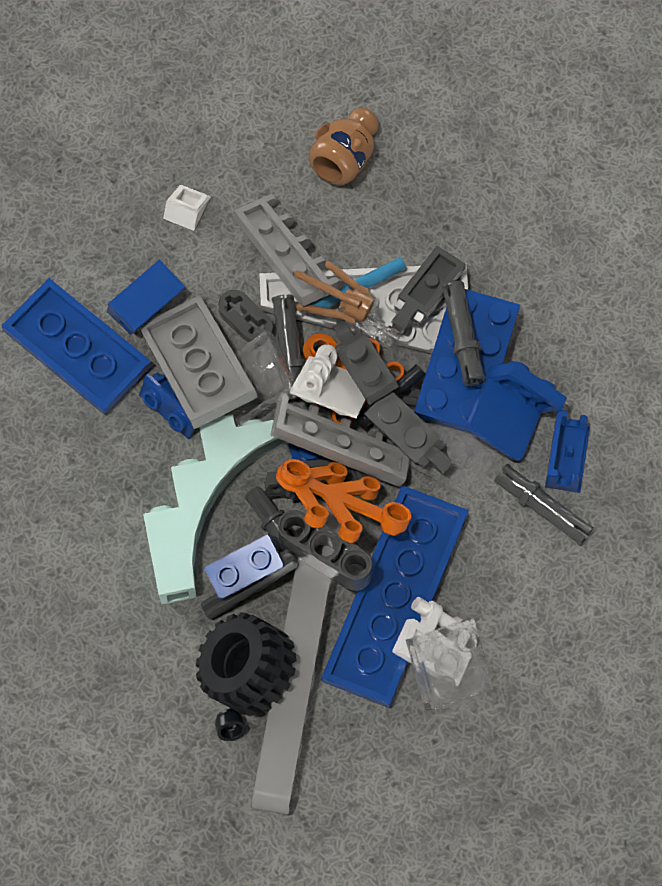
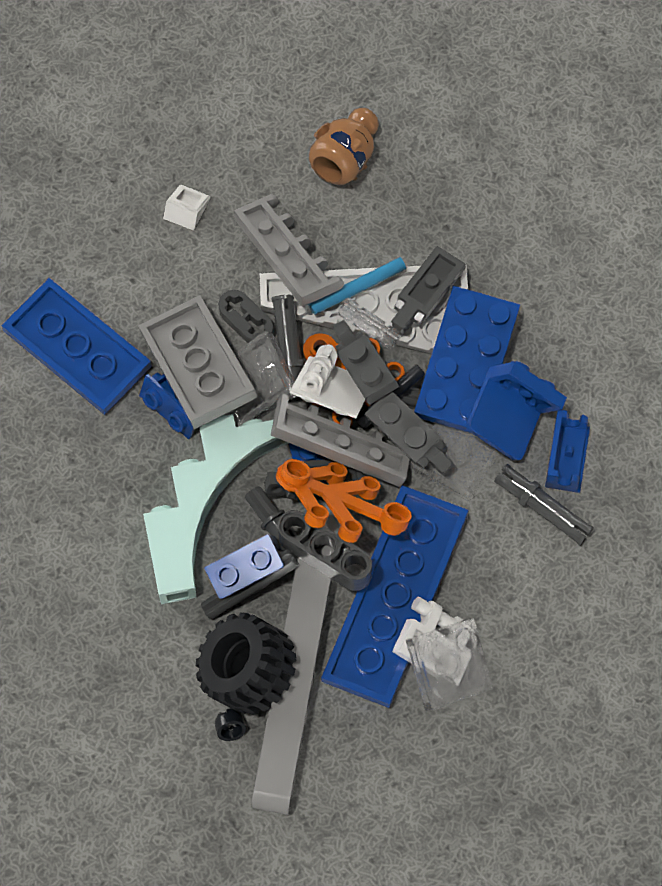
blue hinge [107,259,185,335] -> none
medium nougat plant [294,261,375,325] -> none
dark grey pin [442,281,486,386] -> none

